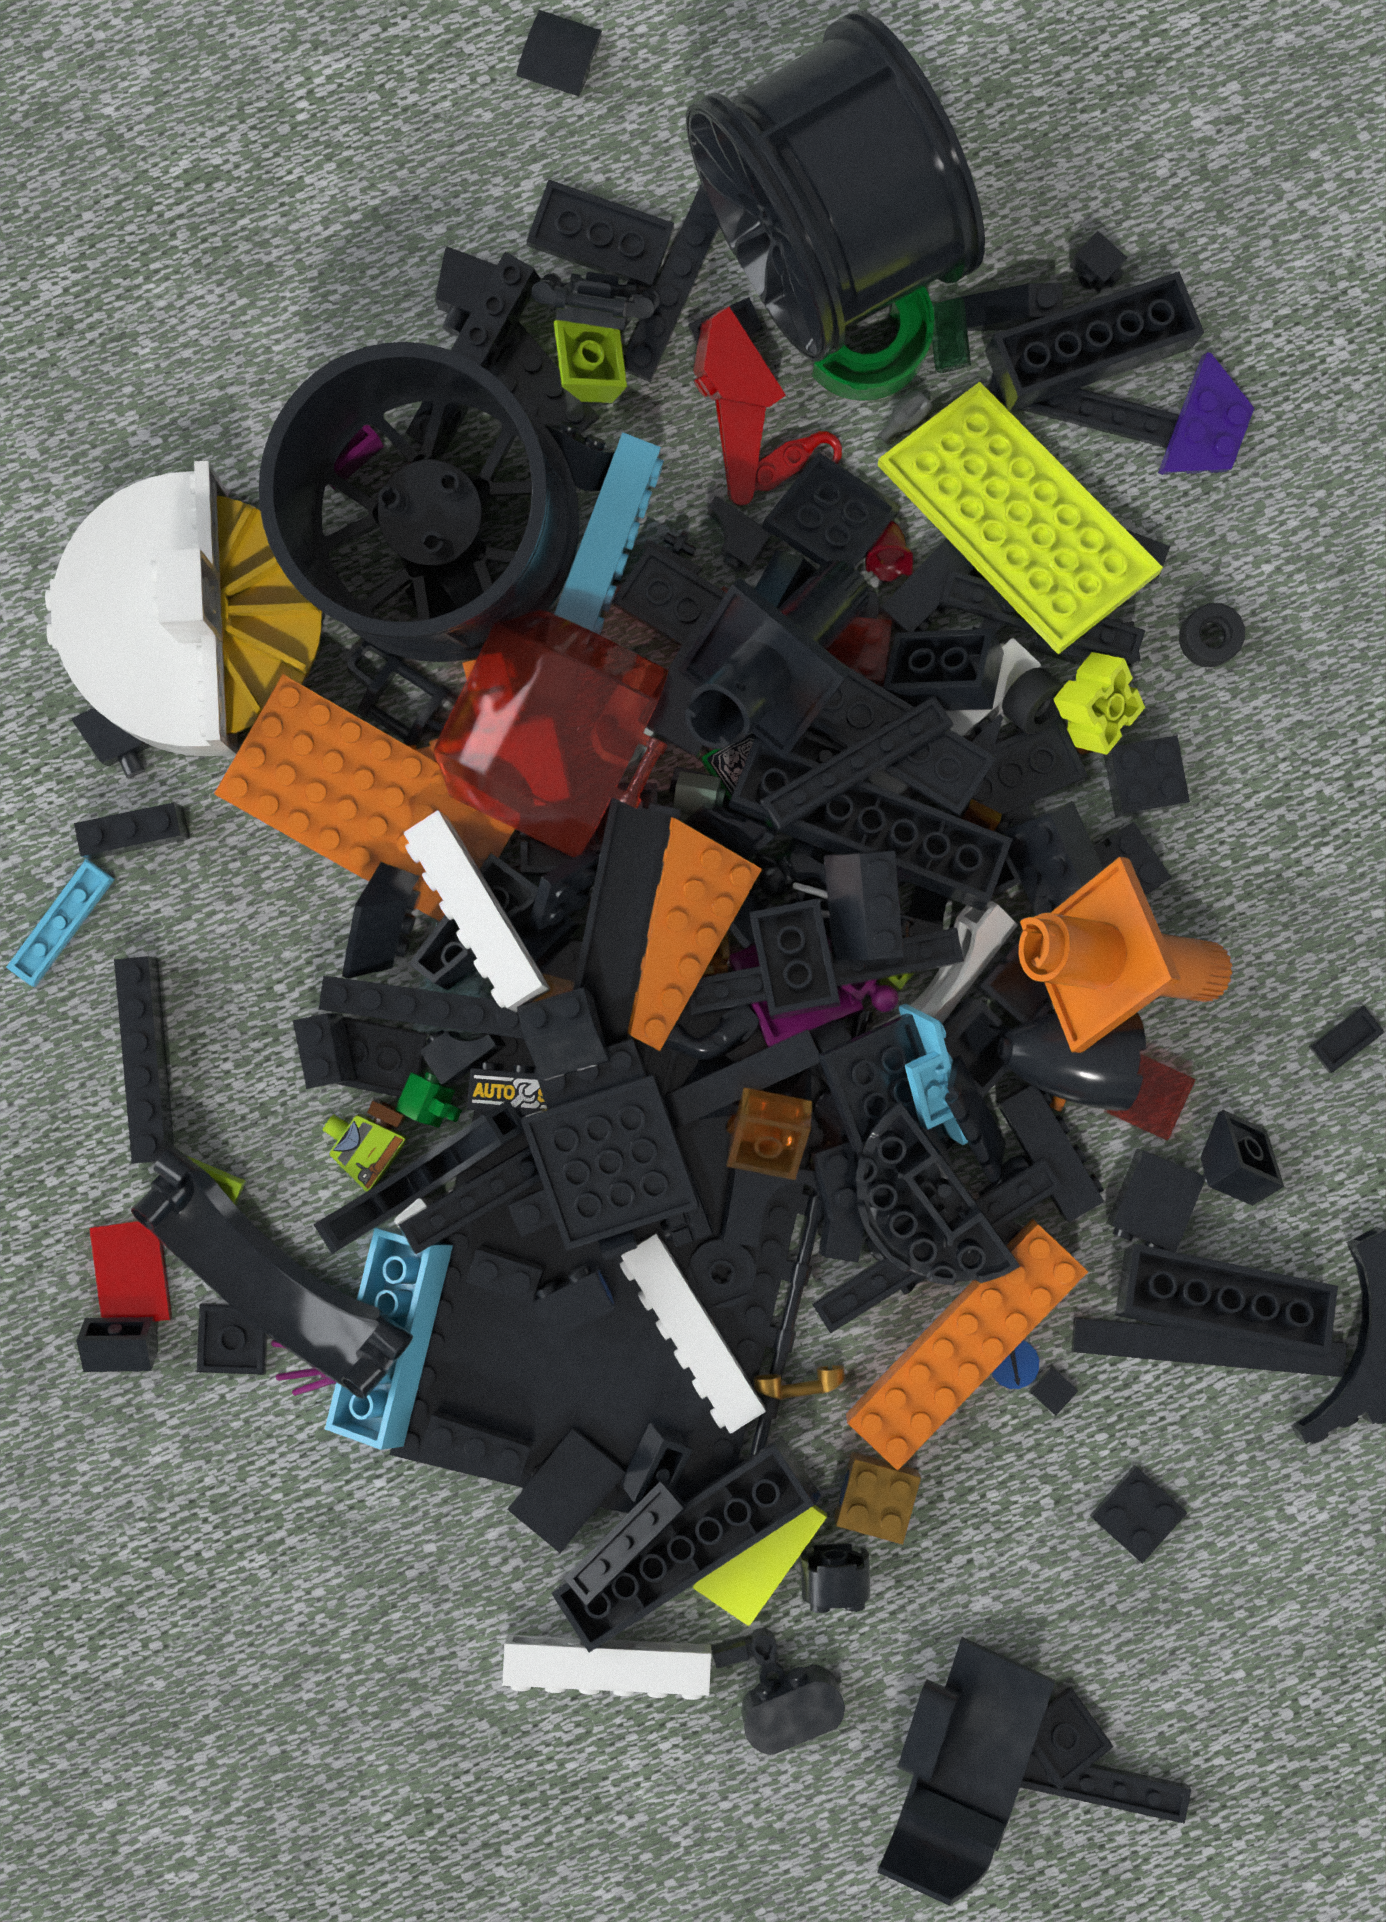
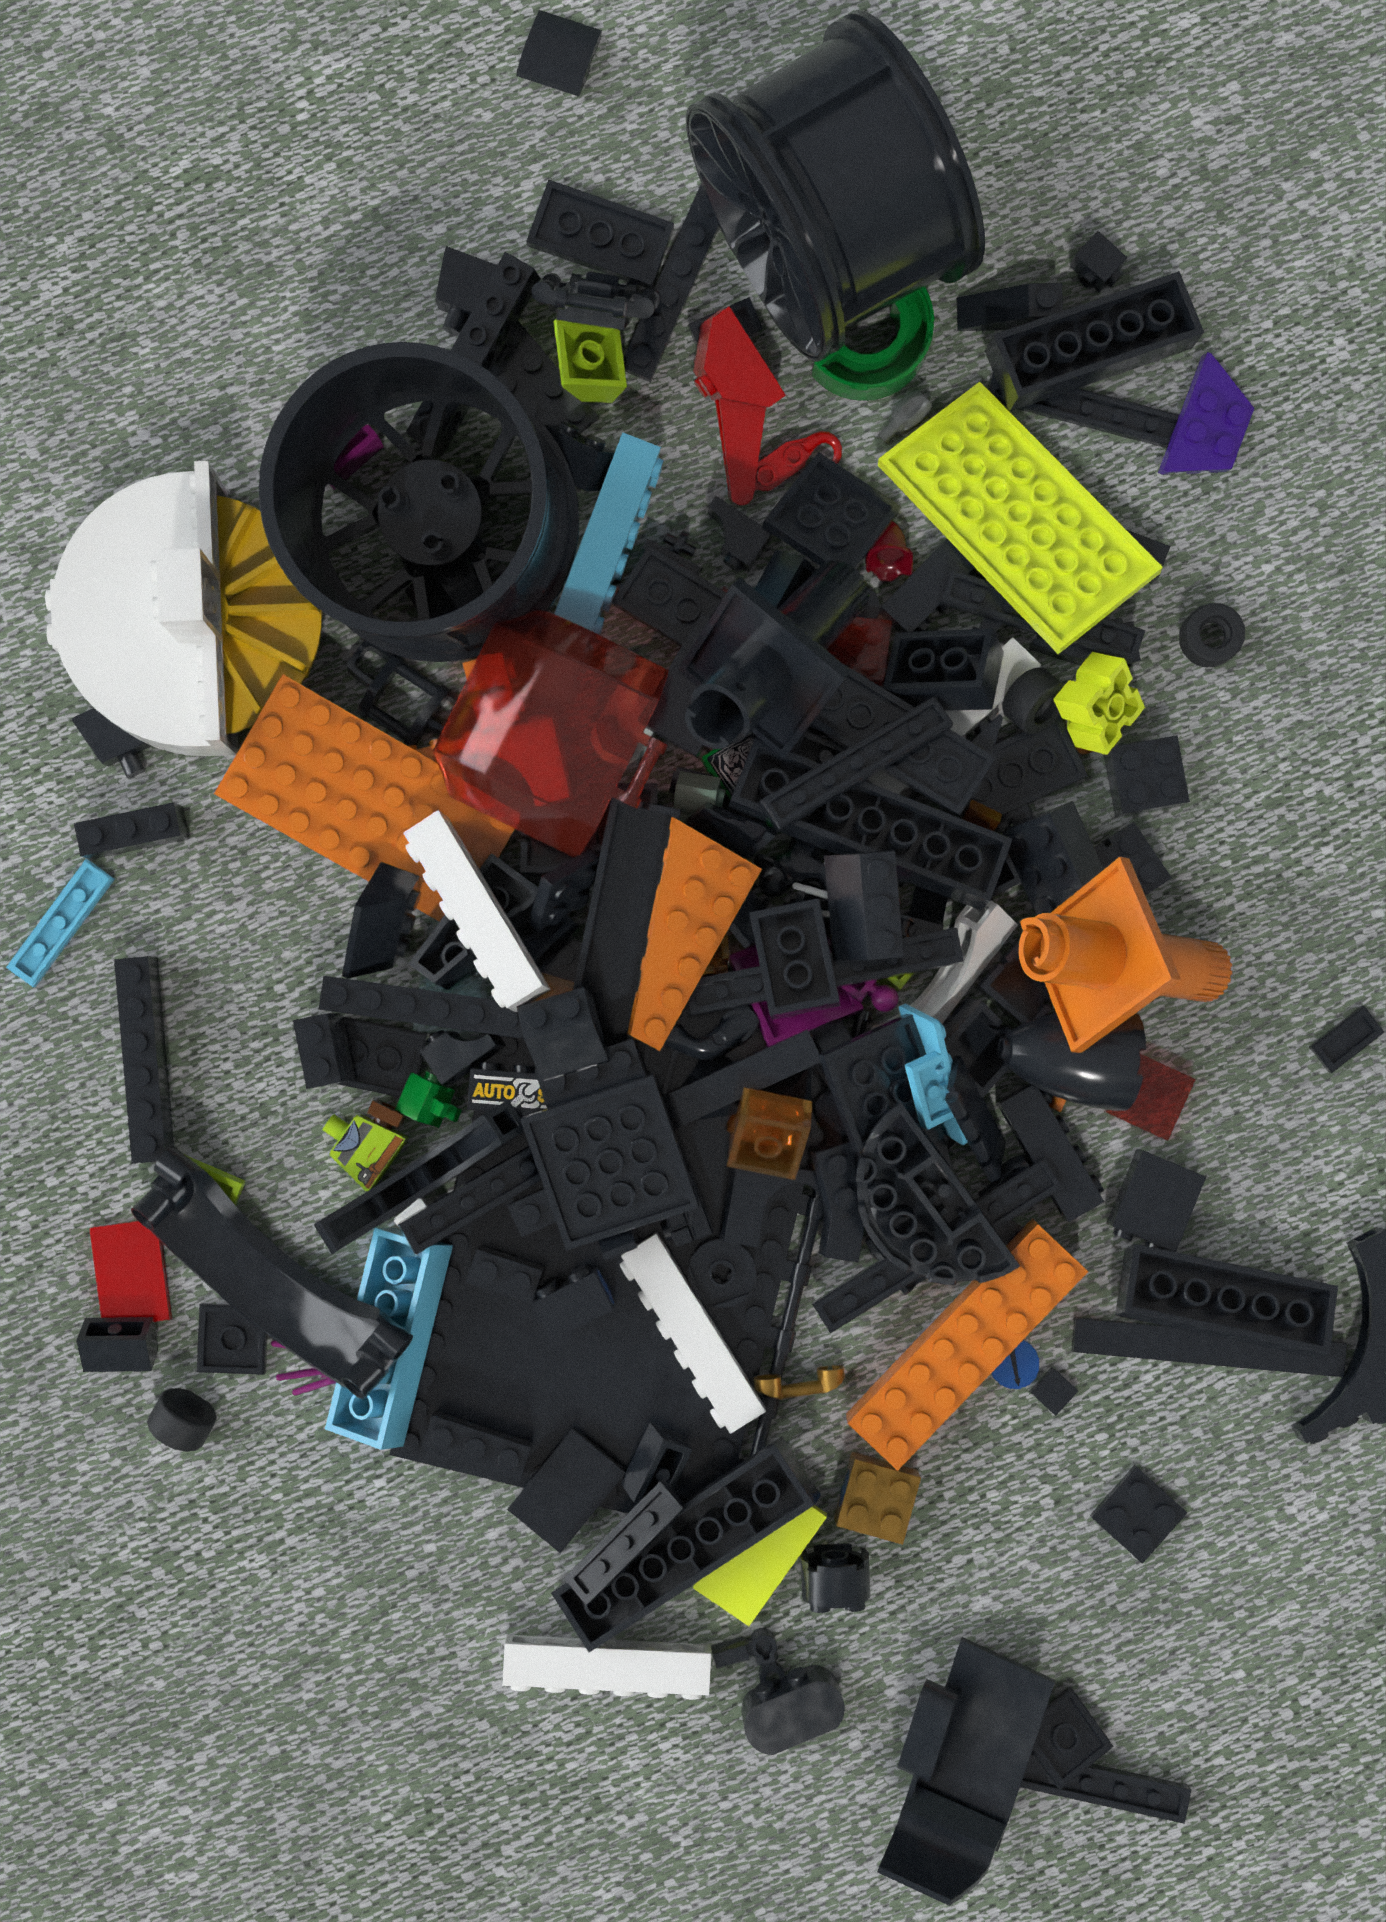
clear green plate [932,297,971,374] -> none
black slope [1200,1110,1284,1206] -> none
none -> black tyre [147,1388,217,1452]

